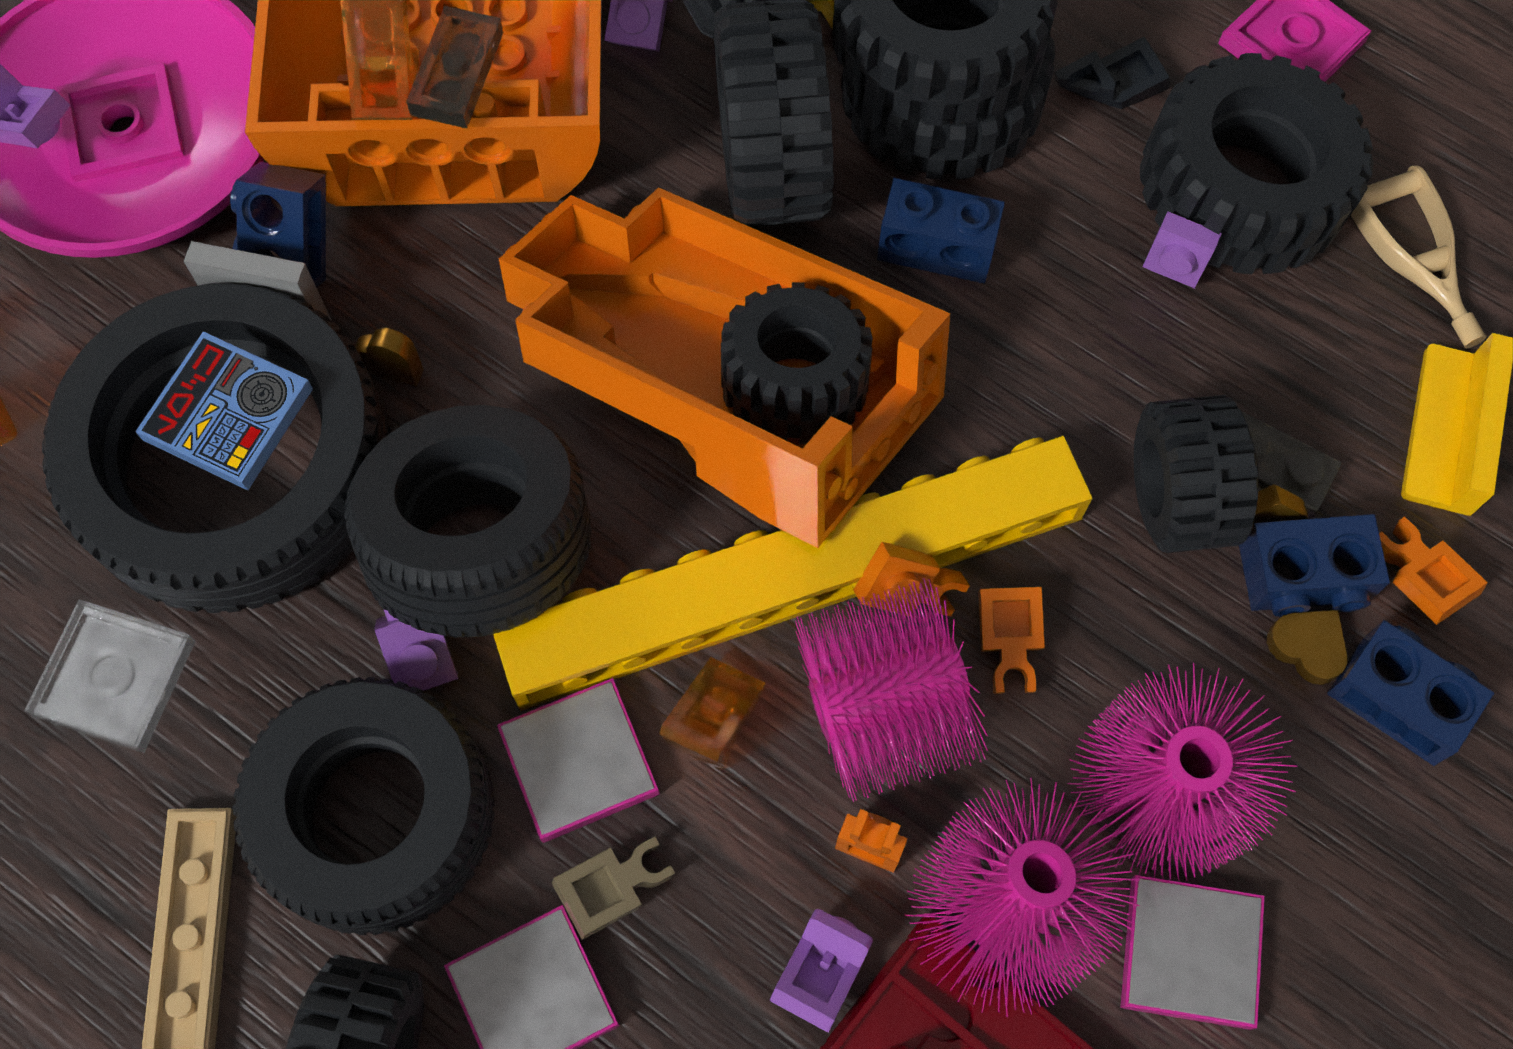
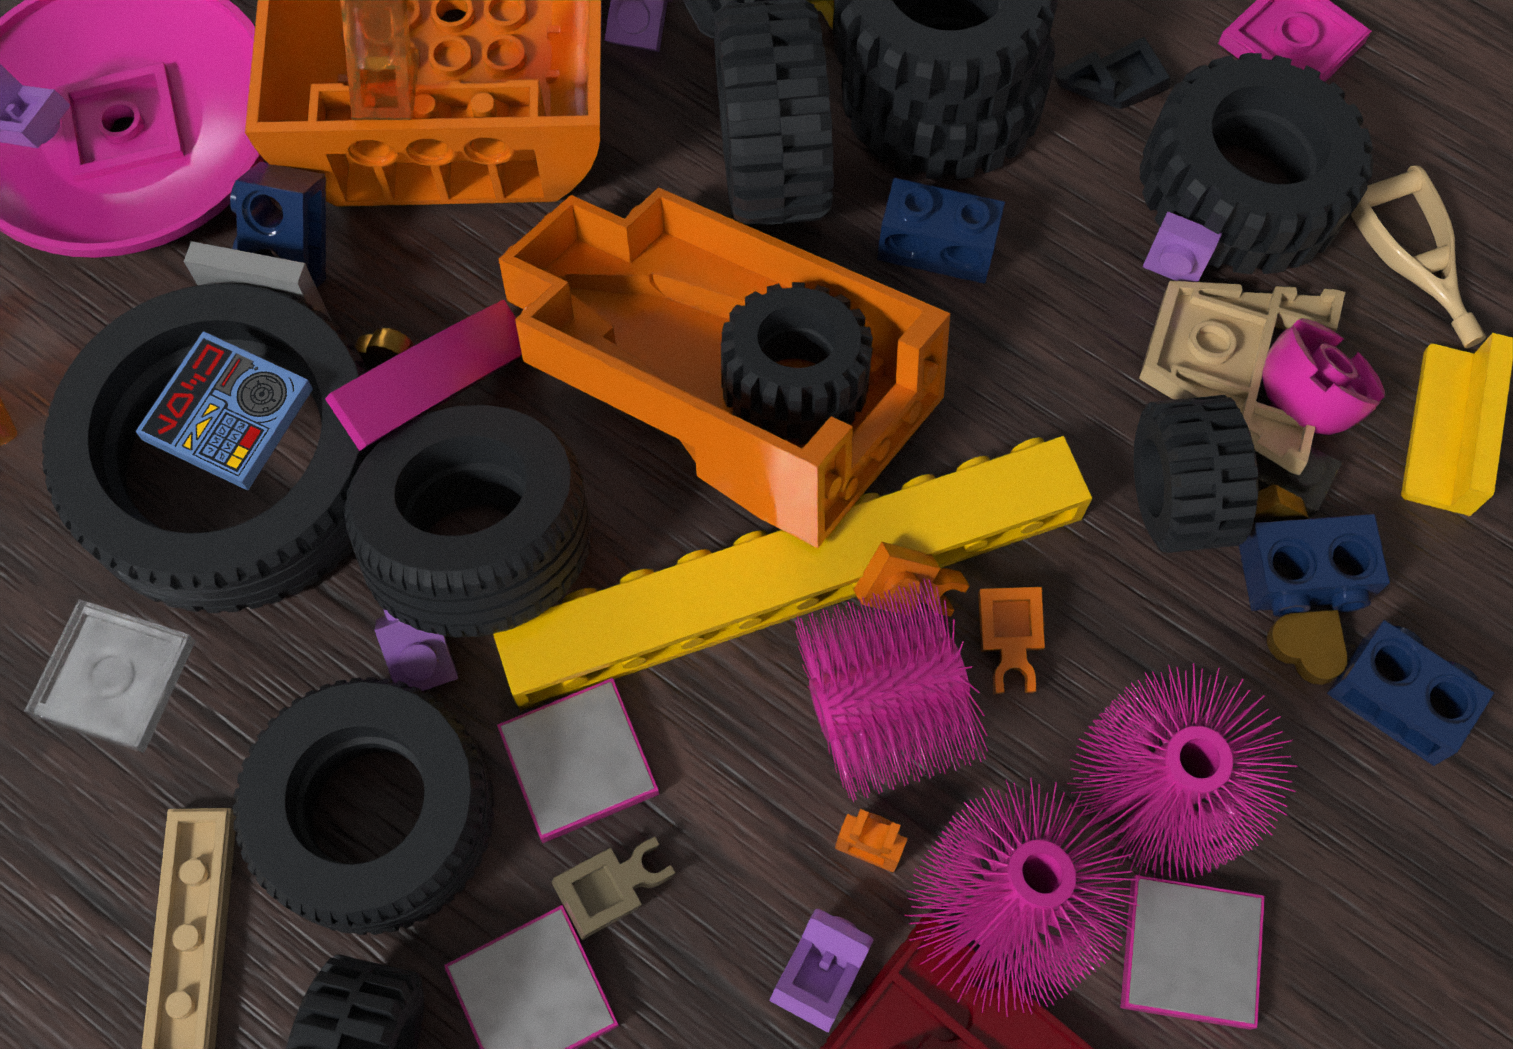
clear smoke plate [406,6,504,128] -> none
clear orange slope [659,657,765,770] -> none
orange plate [1379,517,1488,625] -> none
none -> dark pink slope [325,299,522,451]
none -> tan wing [1139,281,1345,475]
none -> dark pink cylinder [1262,318,1385,435]

